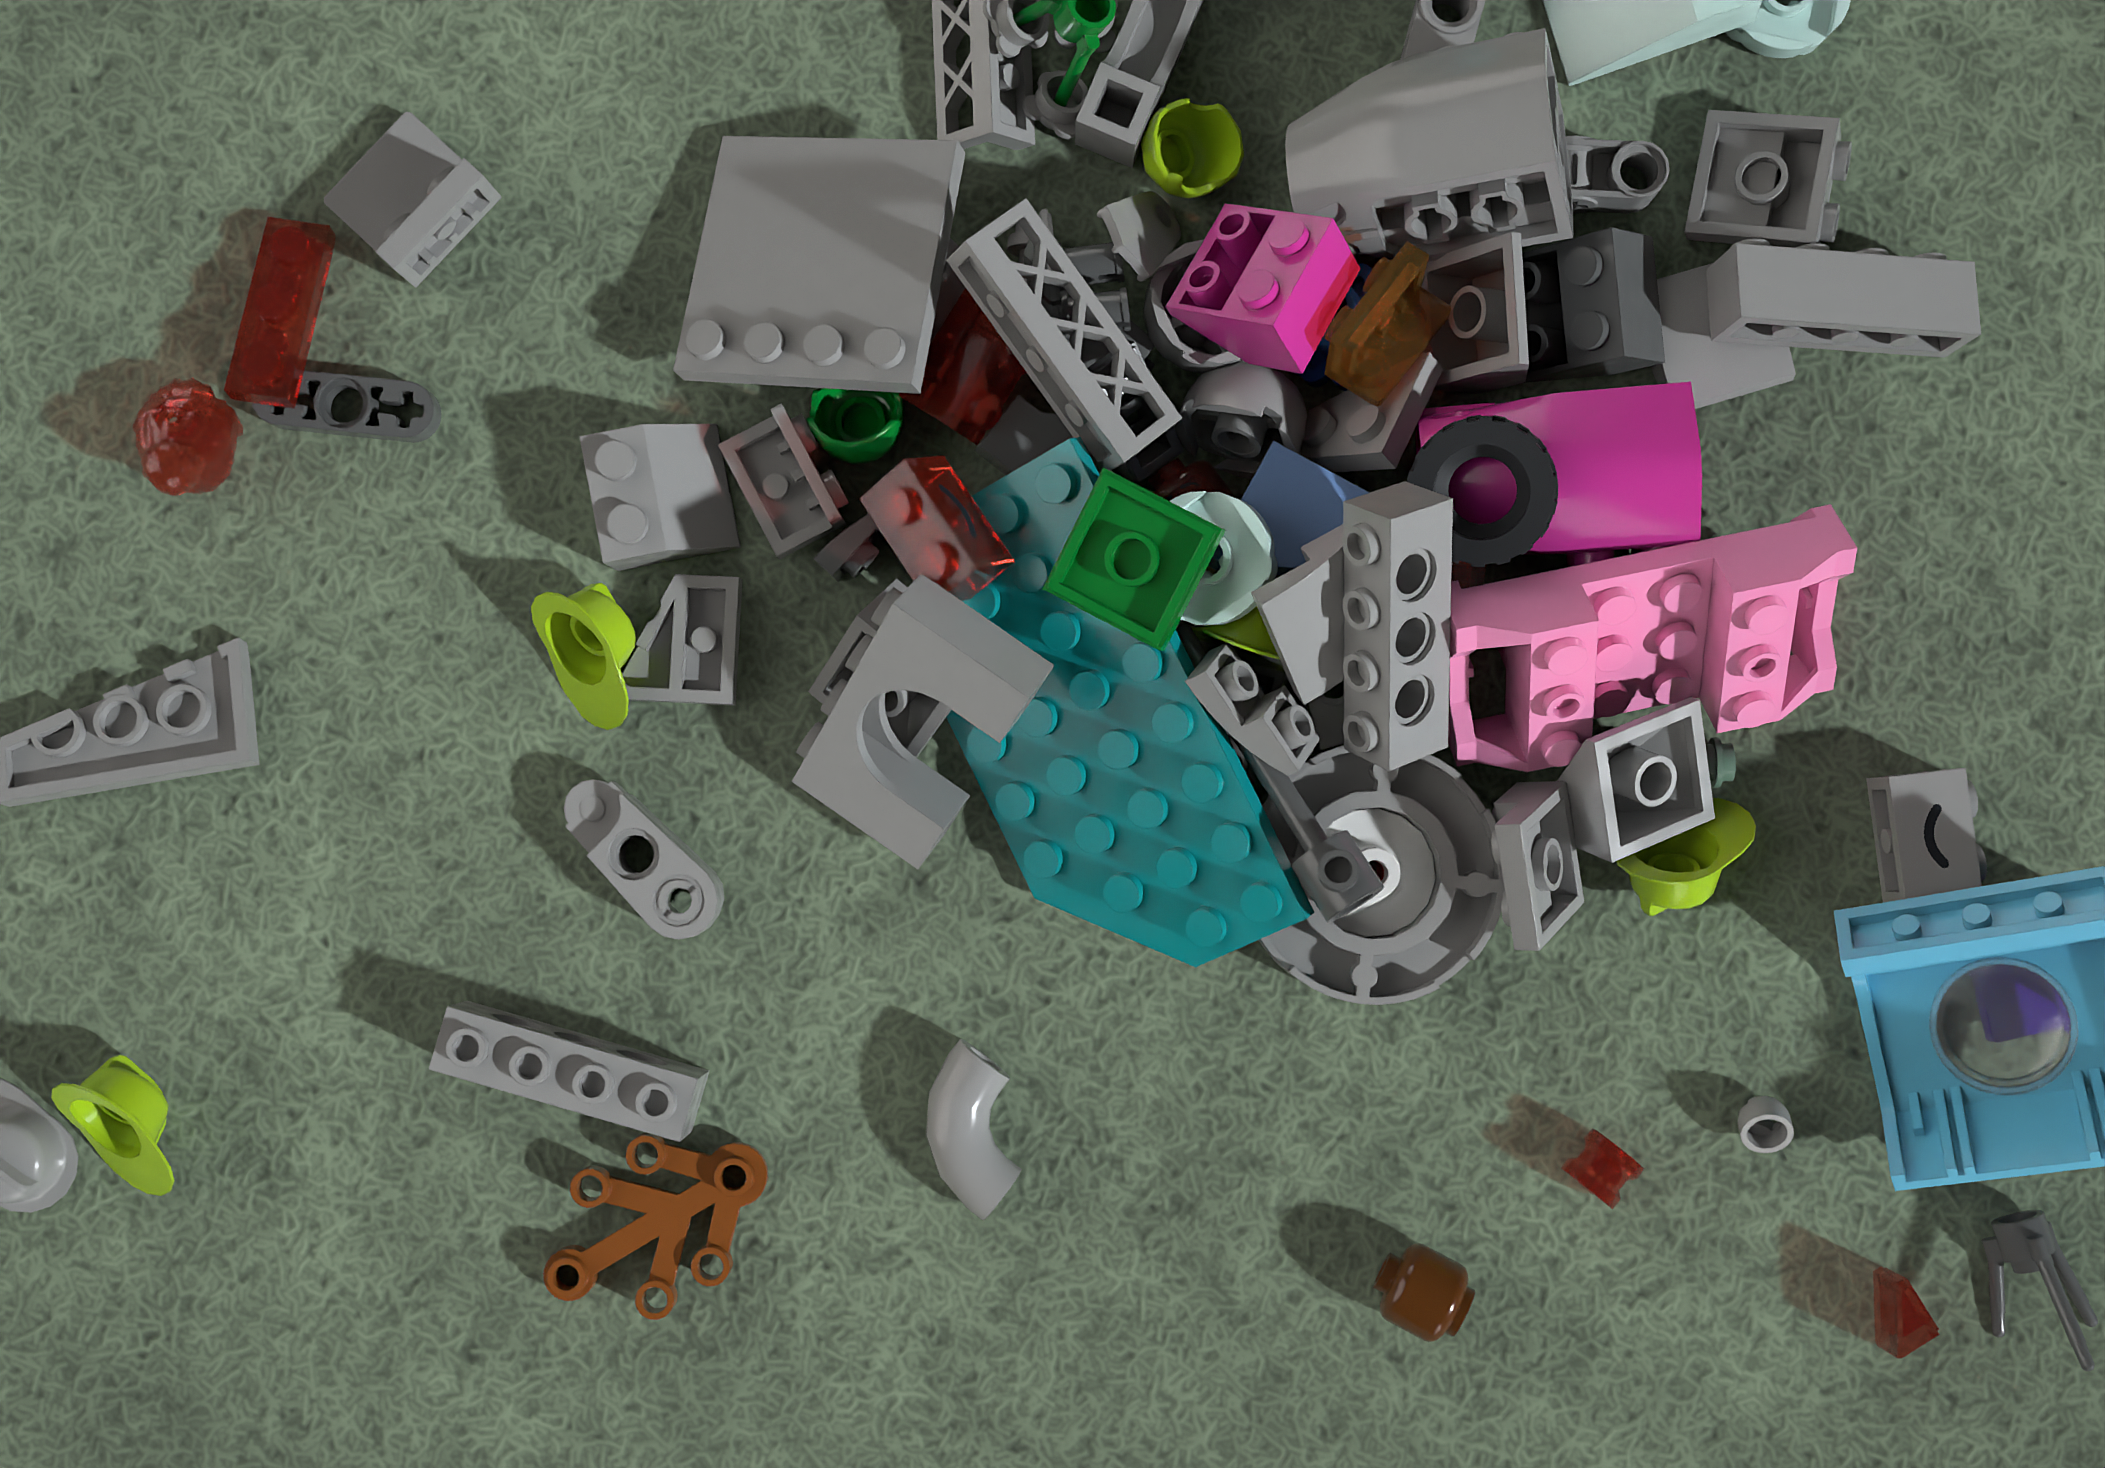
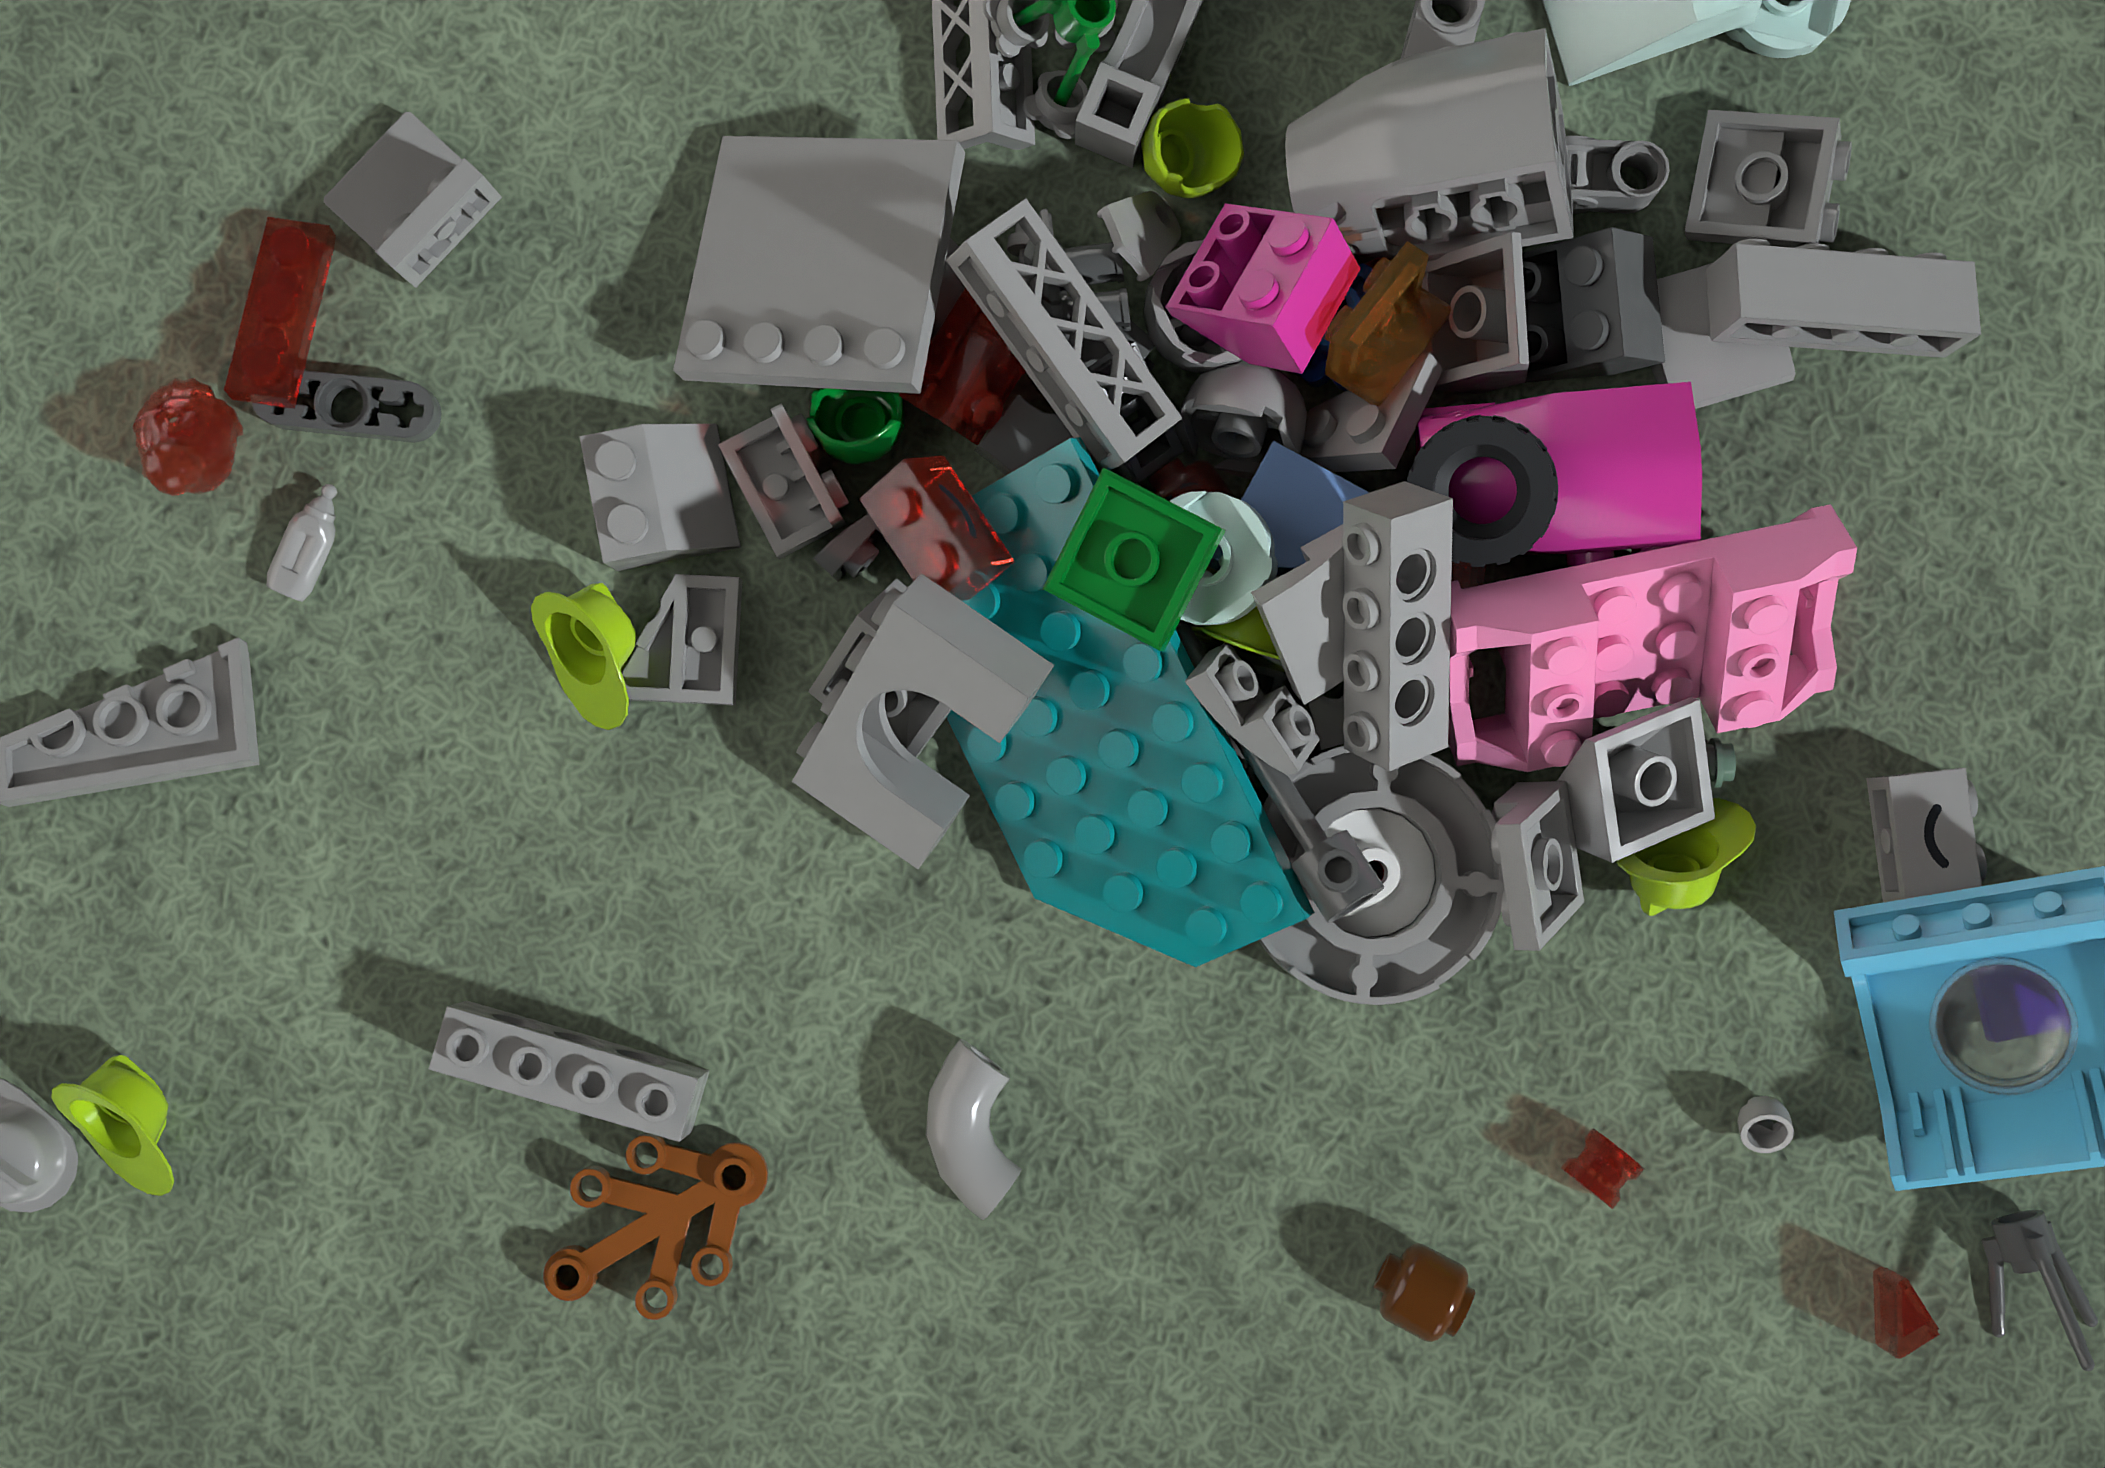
light grey piece [564,779,725,940] -> none
none -> light grey piece [266,484,337,602]

